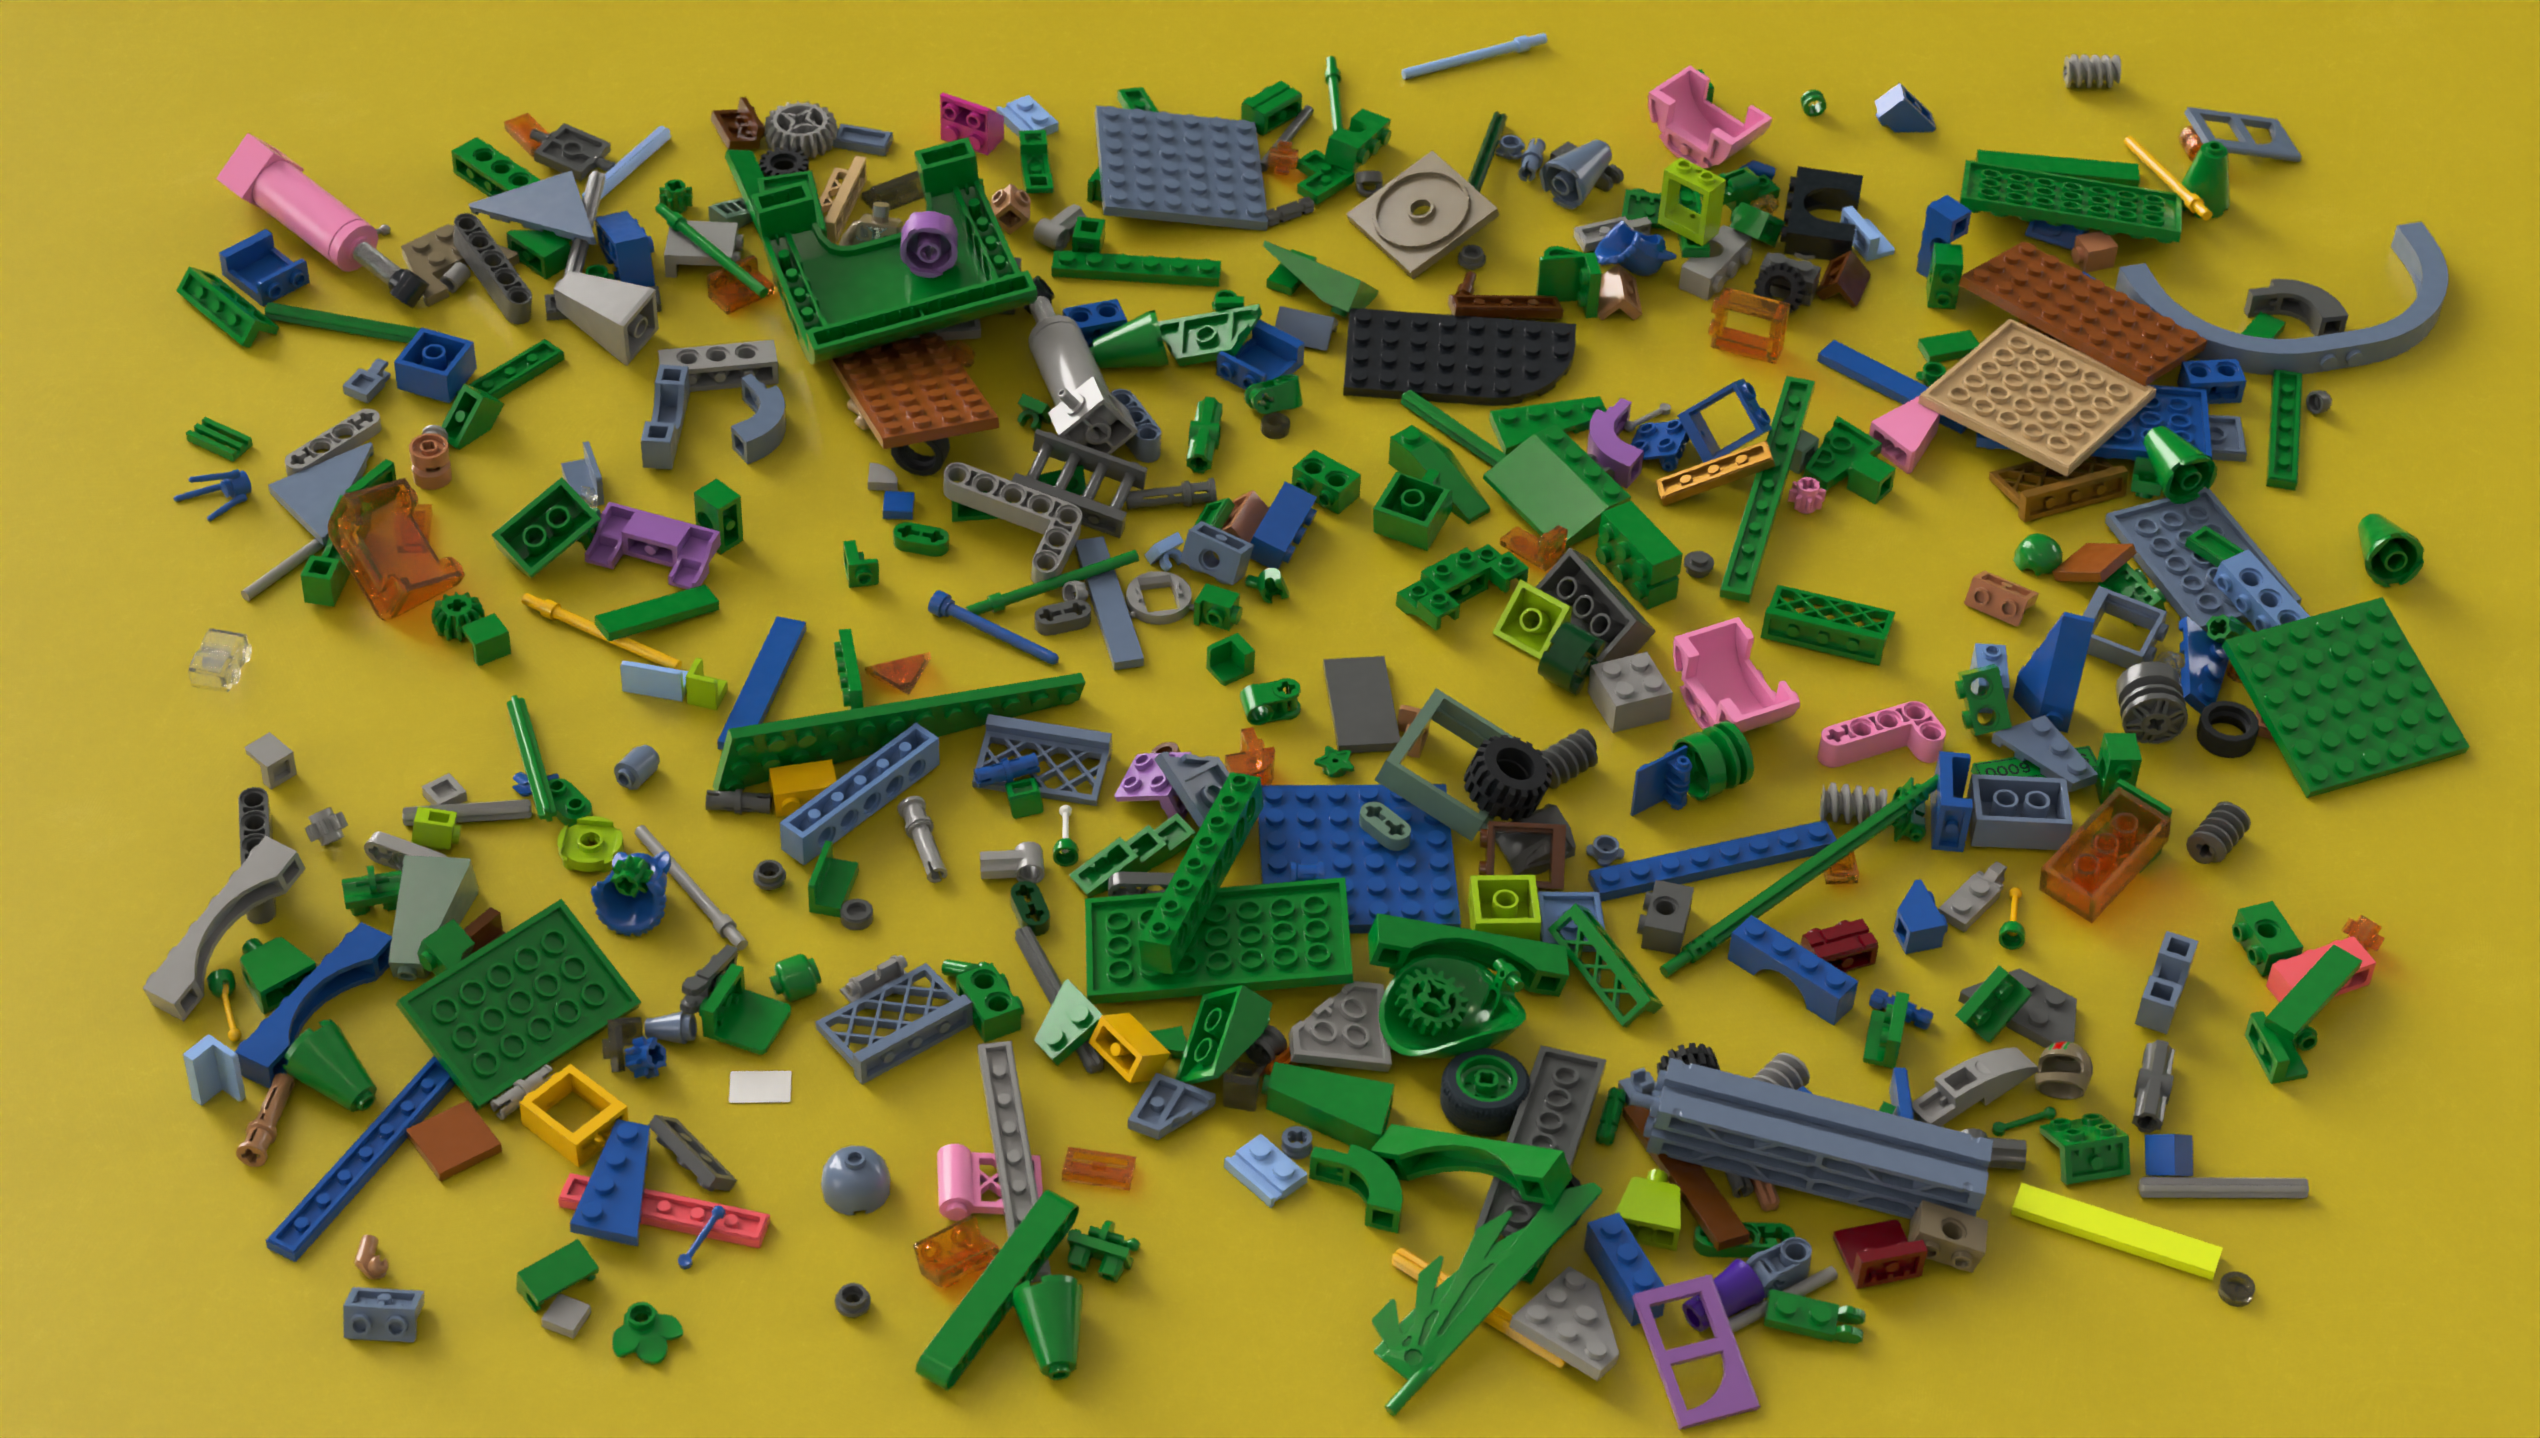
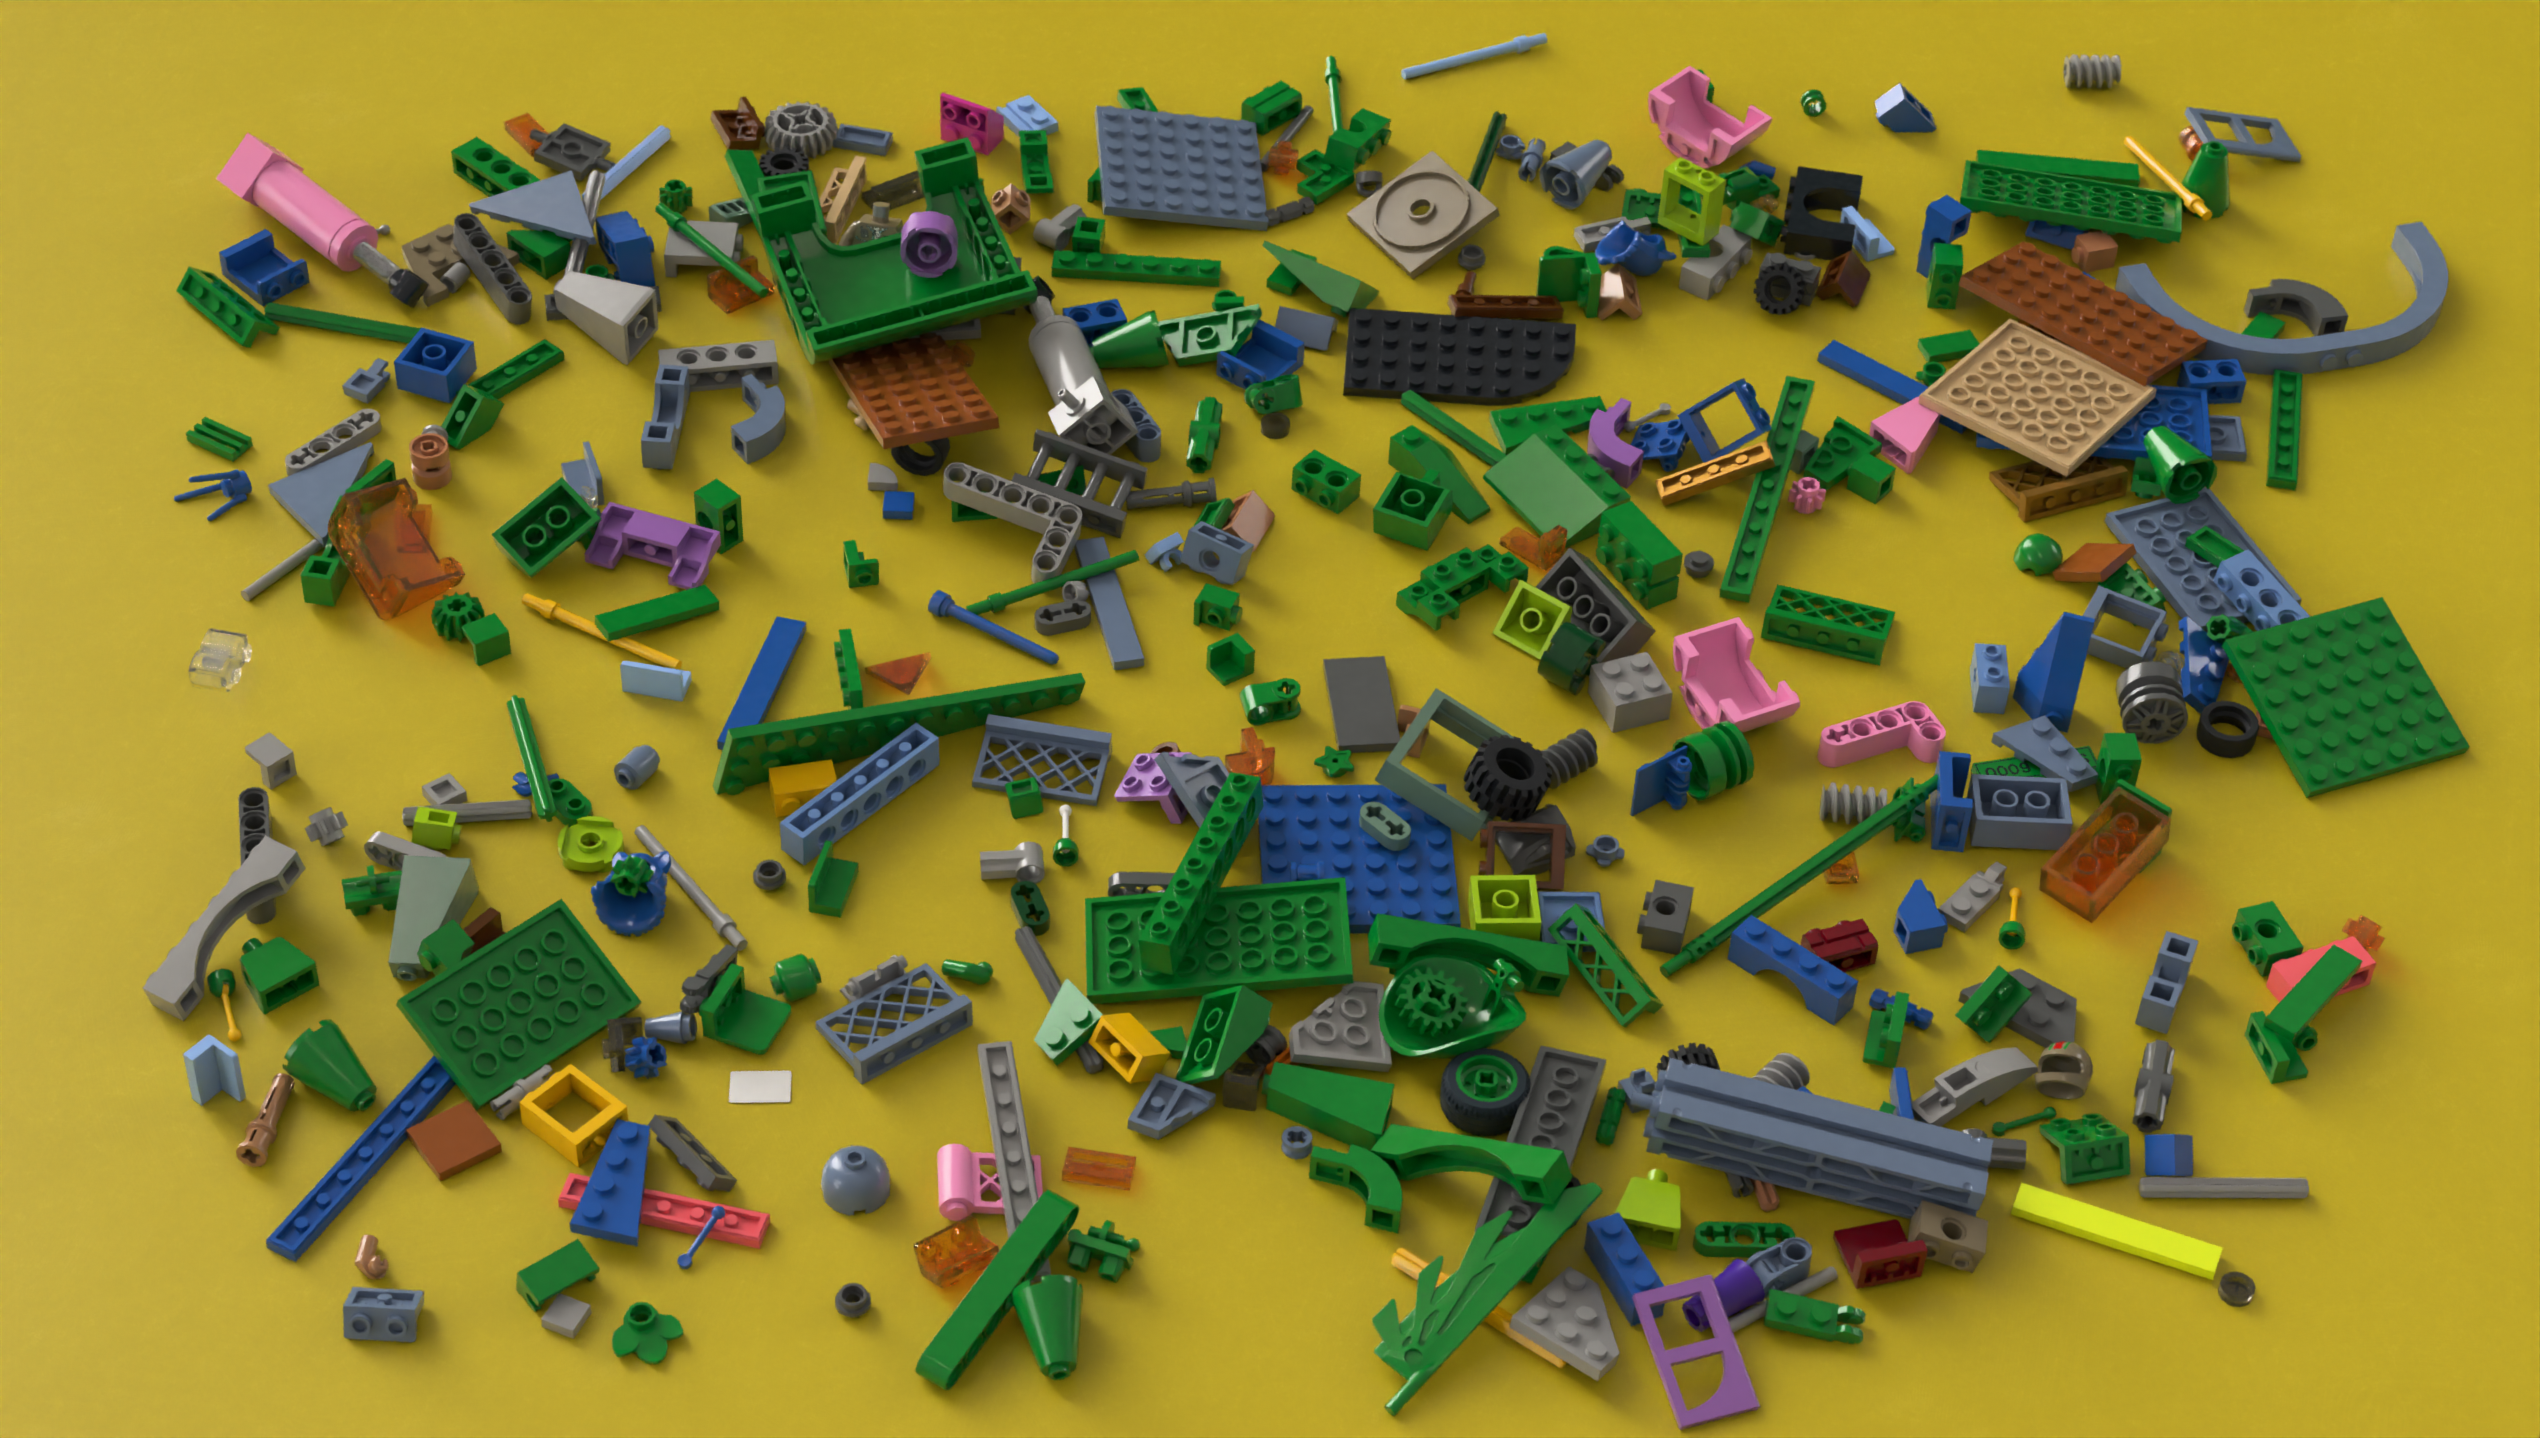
blue arch [235,922,392,1089] -> none
lime panel [685,658,728,710] -> none
dark grey pin [706,789,772,815] -> none
dark grey tile [840,899,873,930] -> none
green beam [893,522,949,557] -> none
light grey pin [897,796,947,883] -> none
green brick [956,963,1024,1043] -> none
blue pin [973,752,1040,789] -> none
green tile [1018,394,1052,431] -> none
green slope [1069,813,1196,898] -> none
light grey piece [1126,571,1194,625] -> none
light blue plate [1224,1134,1308,1208] -> none
green piece [1245,568,1289,603] -> none
blue brick [1250,481,1317,569] -> none
blue plate [1588,820,1837,902] -> none
reddish brown tile [1622,1105,1750,1251] -> none
clear orange window [1708,287,1790,364] -> none
green brick [1955,664,2012,736] -> none
nougat bracket [1964,571,2039,626] -> none
dark grey piece [2186,801,2251,864] -> none
dark grey hinge [2306,390,2332,414] -> none
green cone [2358,513,2424,587] -> none

